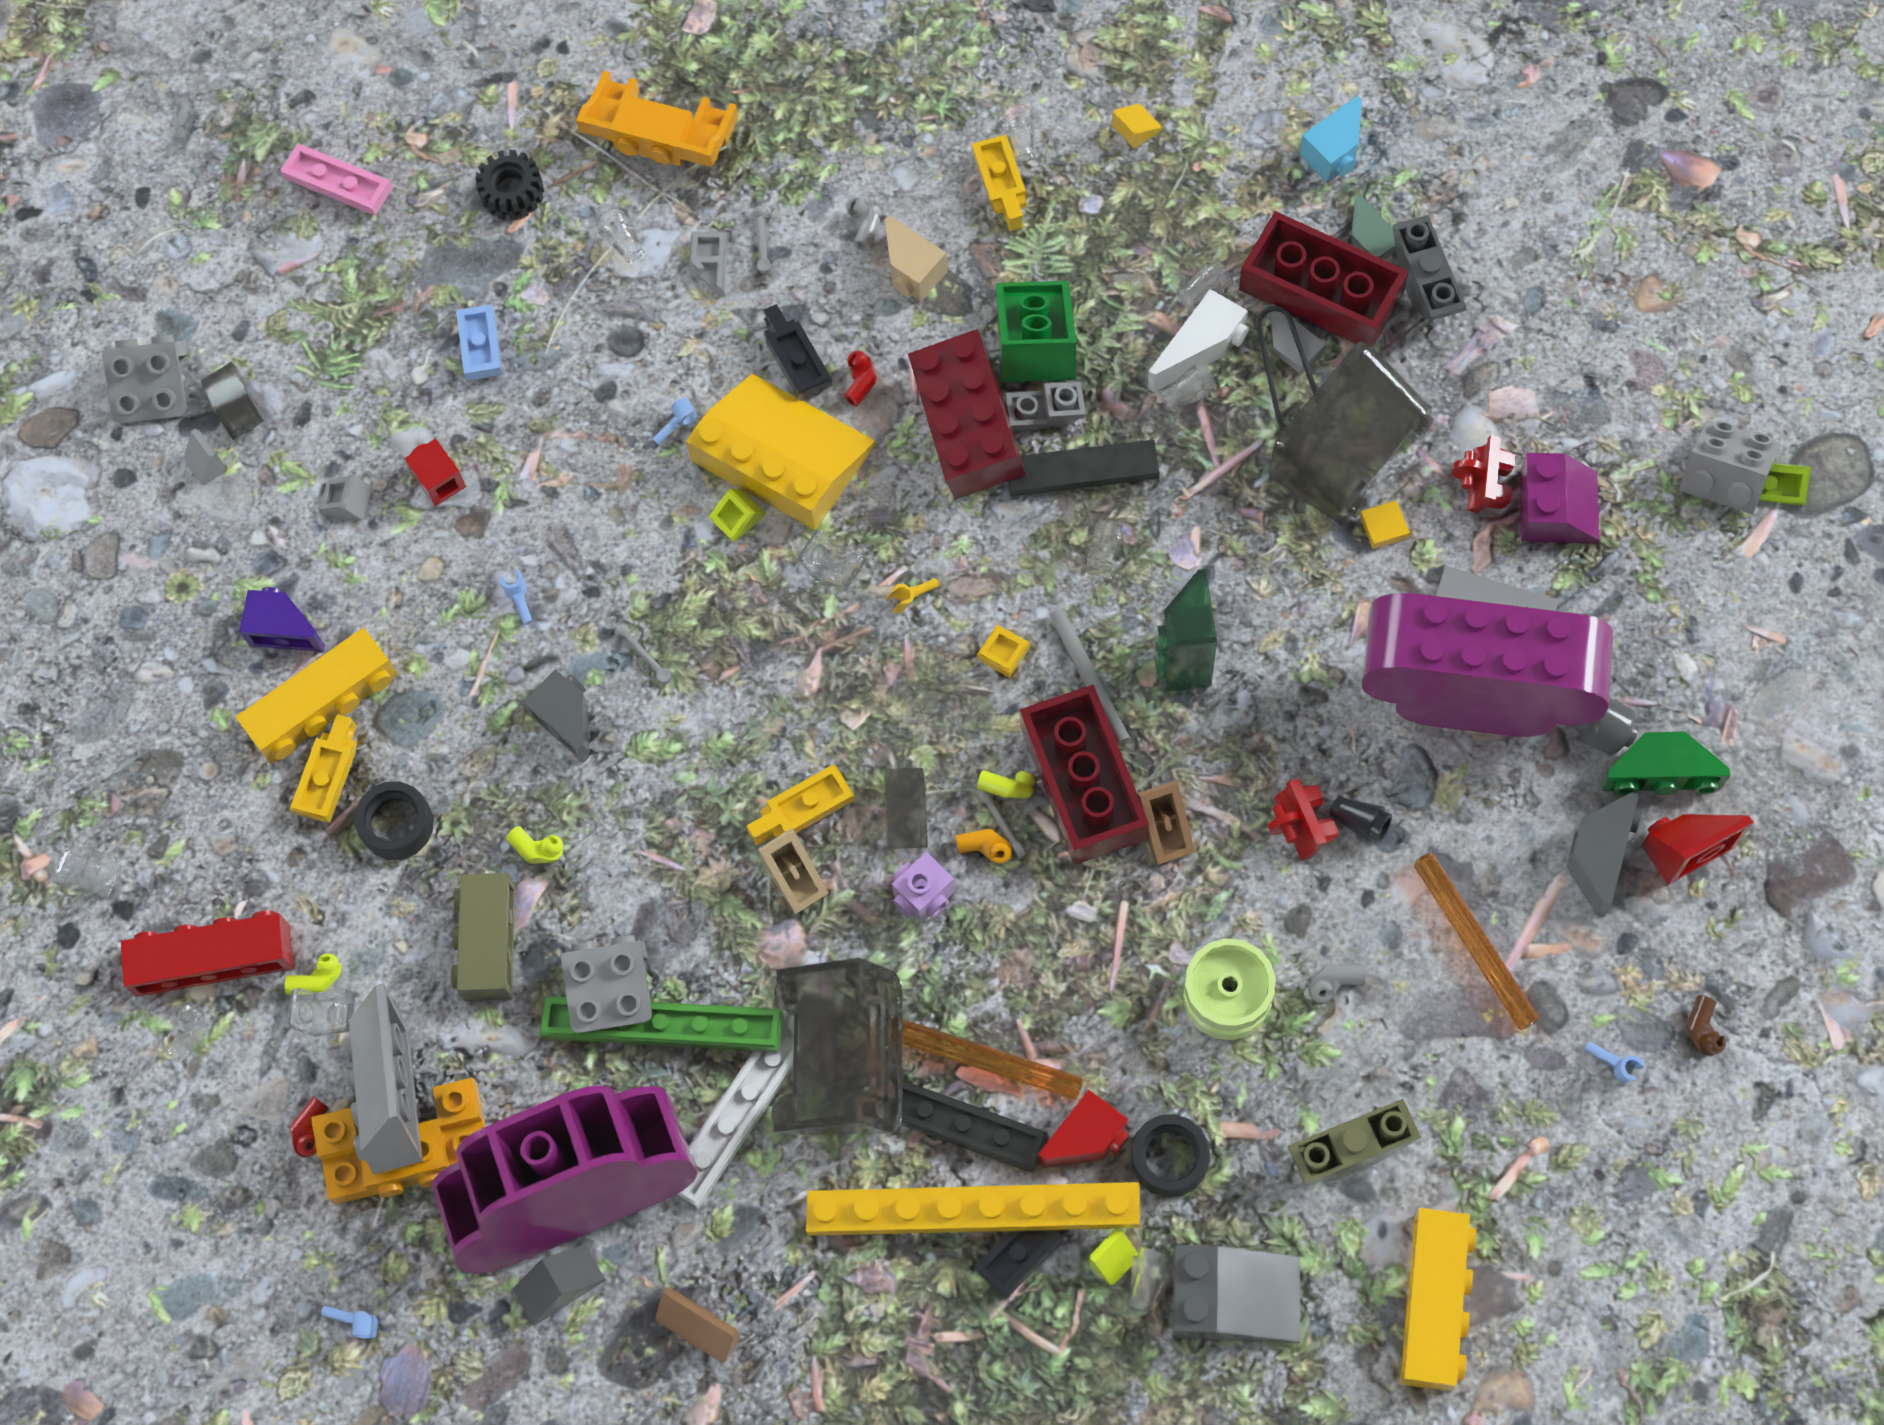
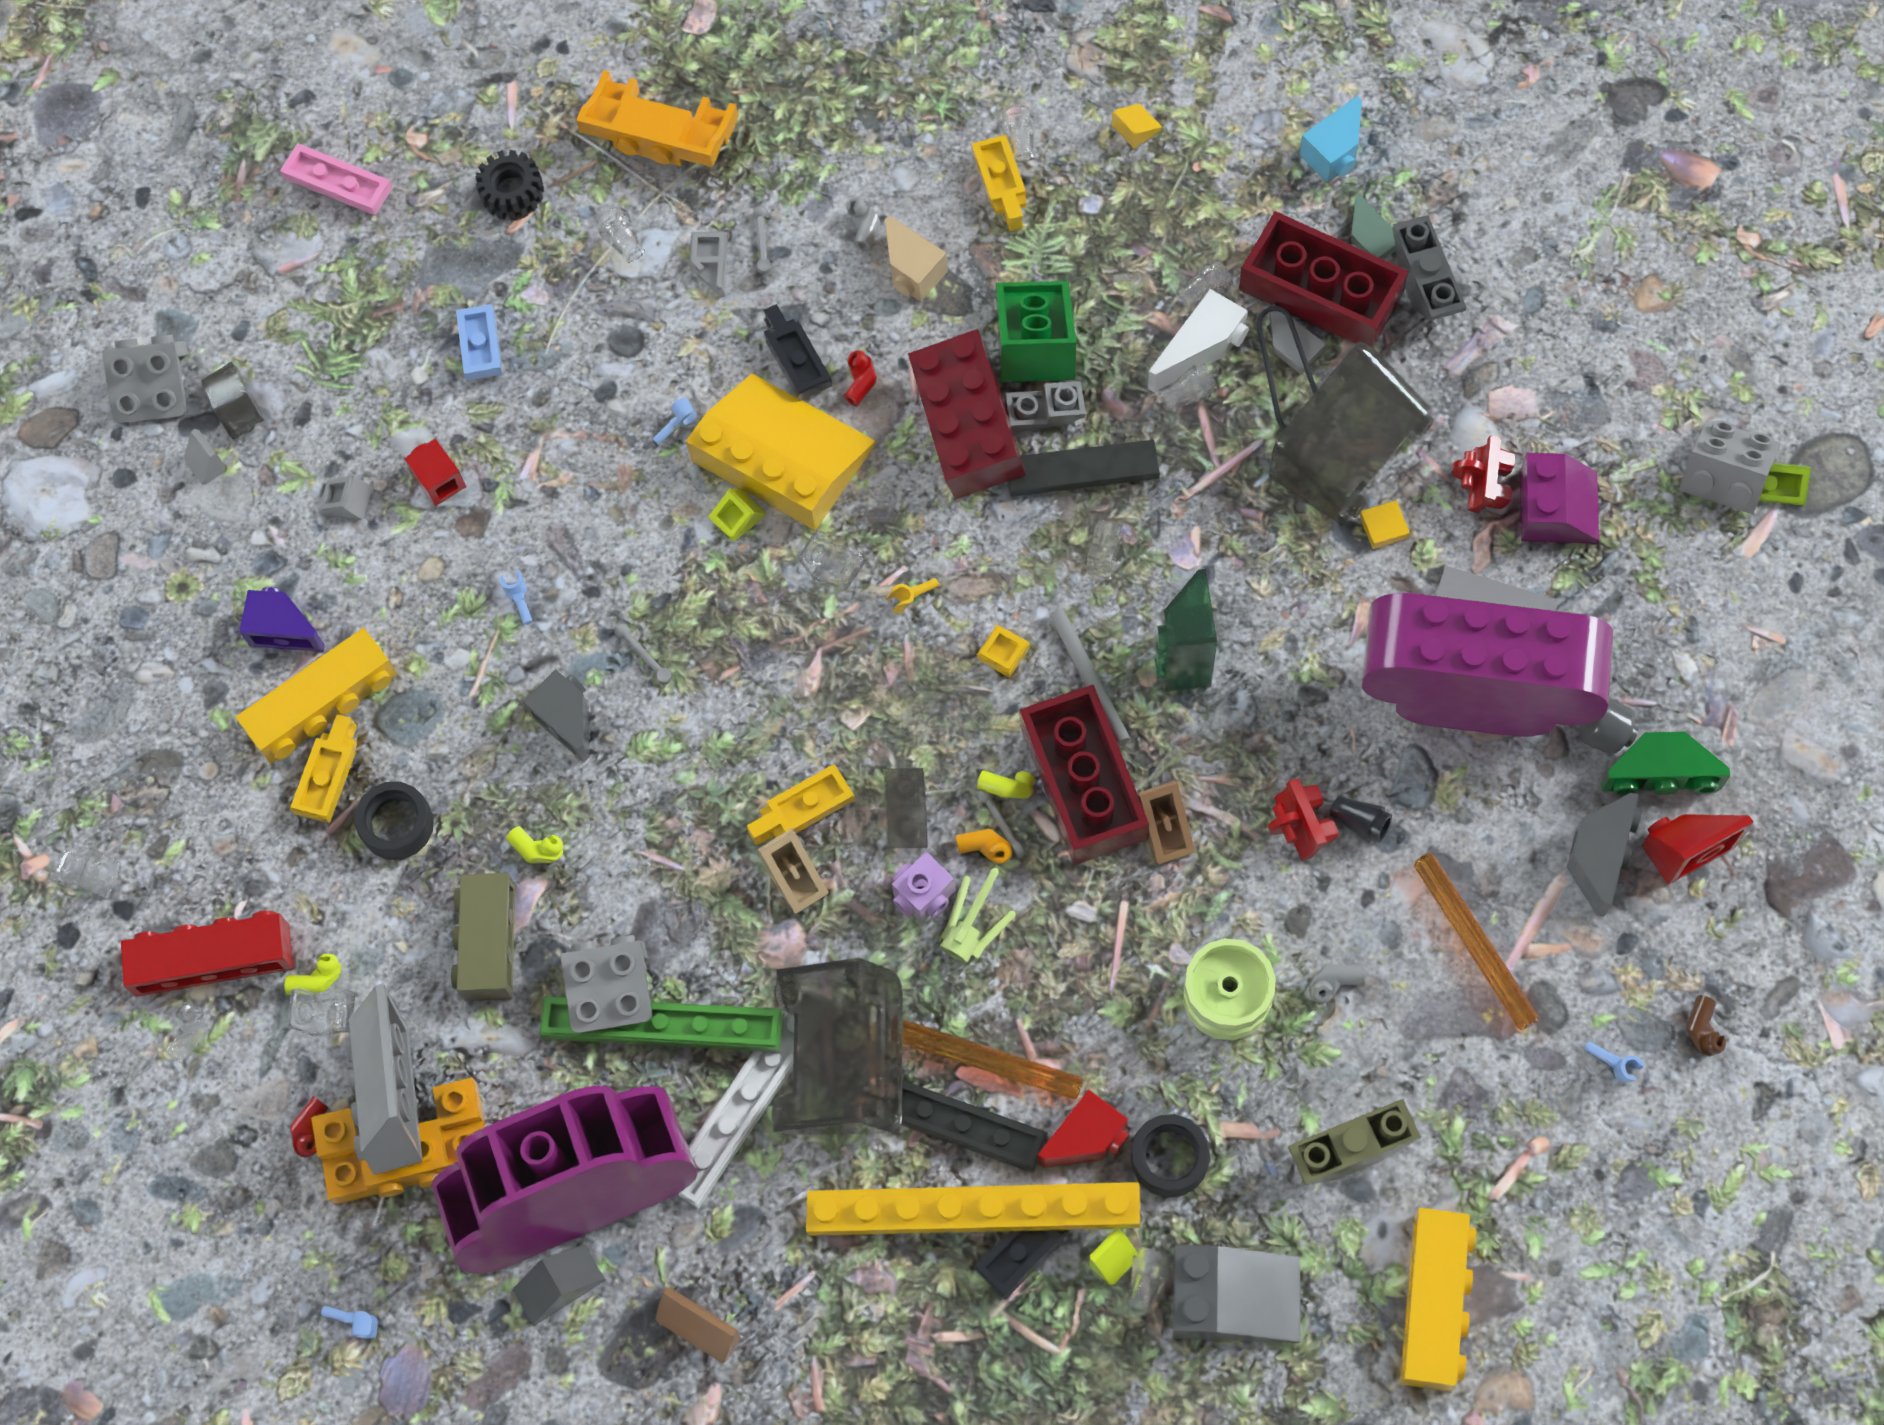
none -> yellowish green plant [940,868,1016,963]

